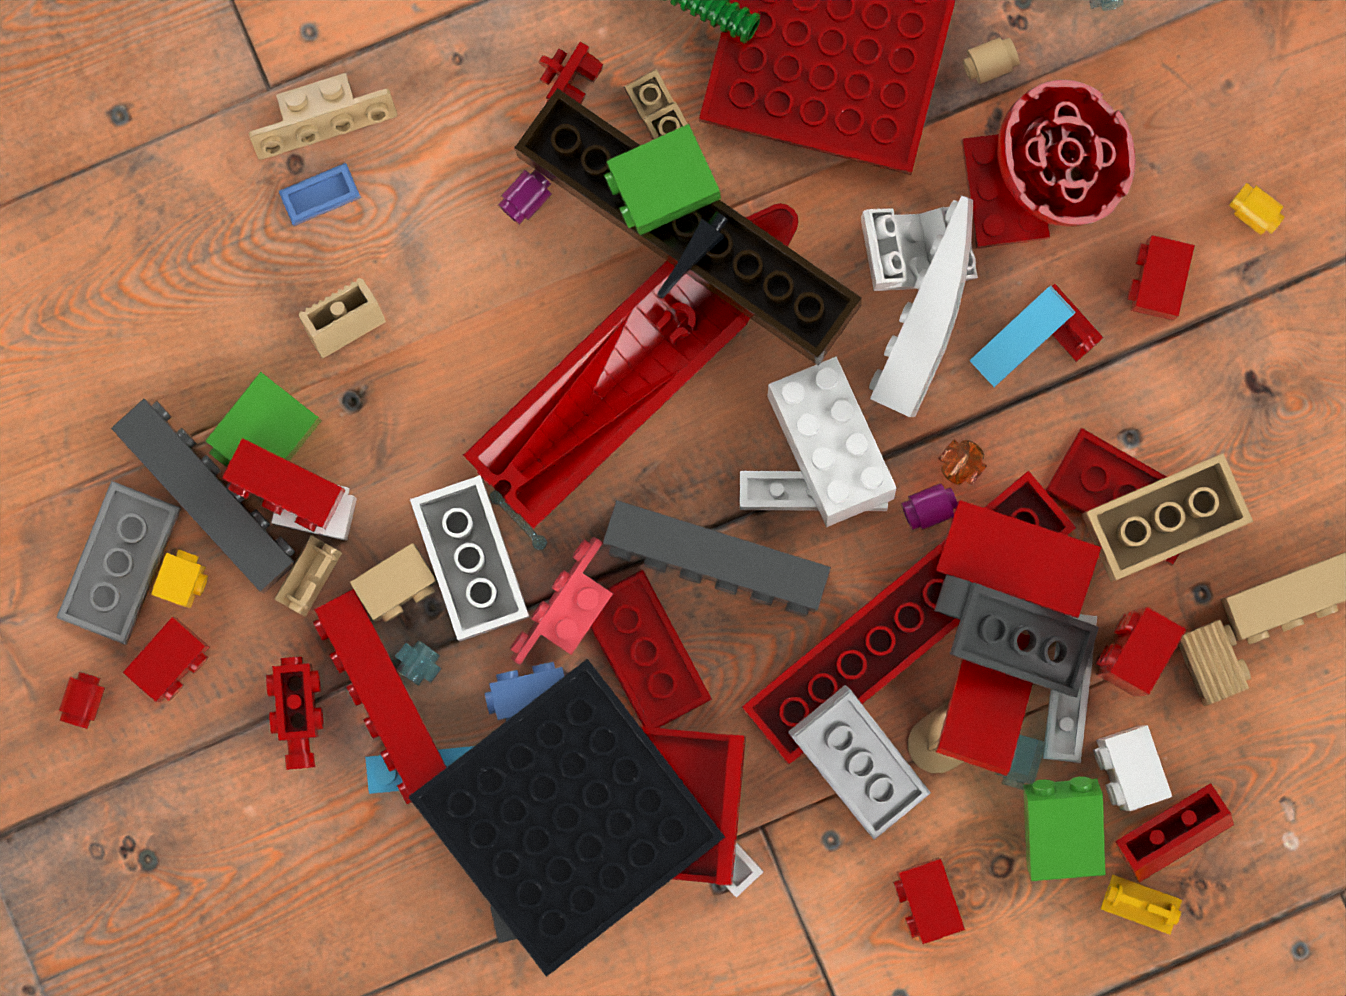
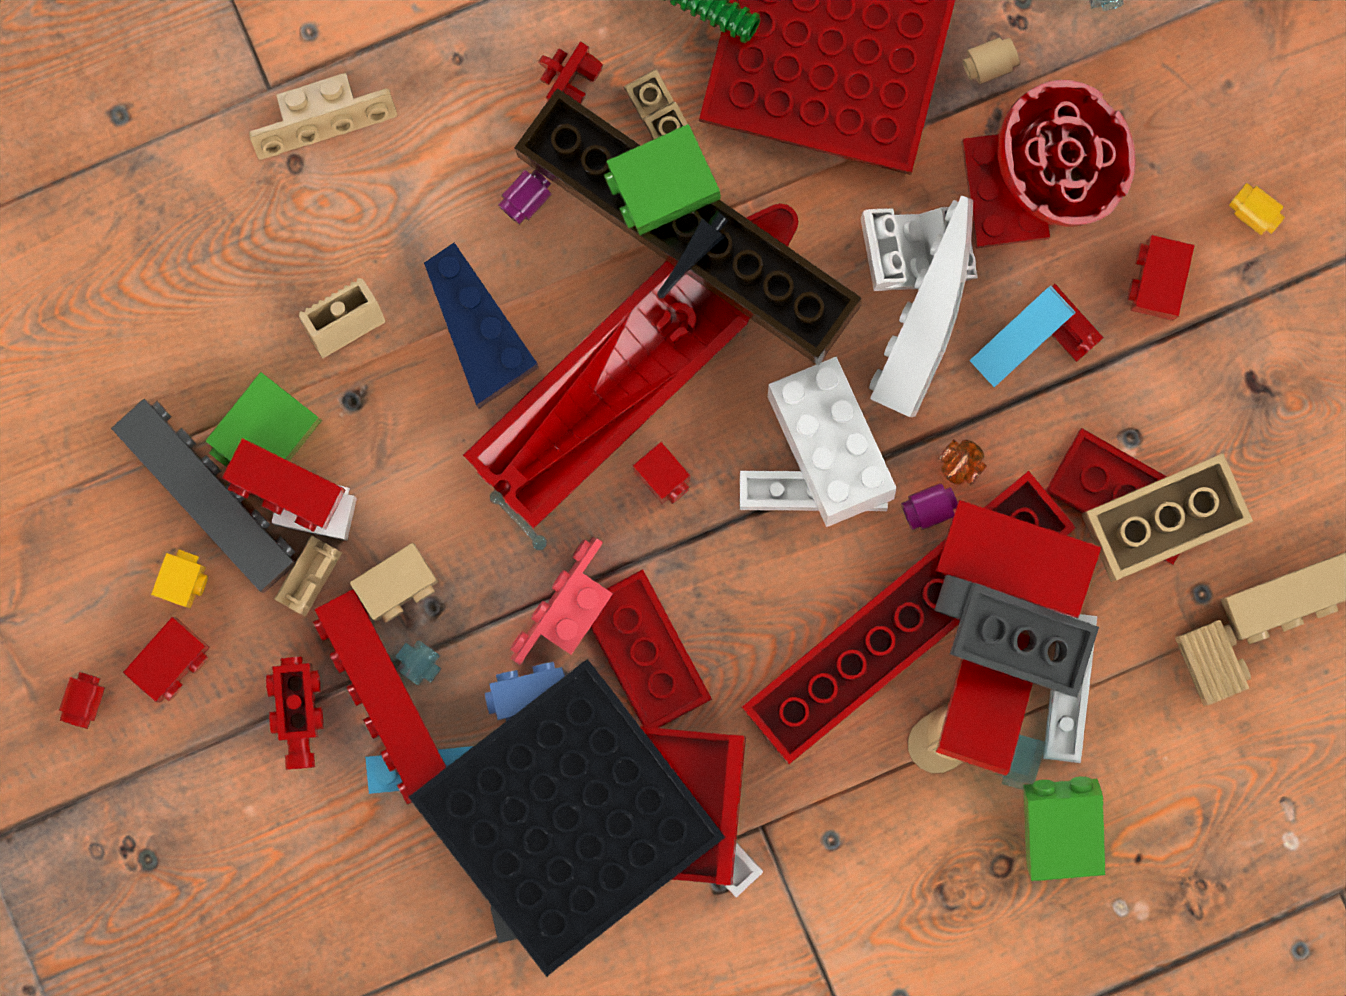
light grey tile [56,481,181,645] -> none
medium blue tile [279,163,361,226] -> none
white brick [410,475,530,641] -> none
dark grey brick [603,500,831,617] -> none
light grey tile [788,685,931,840] -> none
red brick [893,858,965,944] -> none
white brick [1093,725,1172,811] -> none
red brick [1095,607,1186,697] -> none
yellow hinge [1100,874,1182,935] -> none
red brick [1115,783,1234,883] -> none
none -> dark blue wedge [424,242,539,409]
none -> red brick [633,442,690,504]

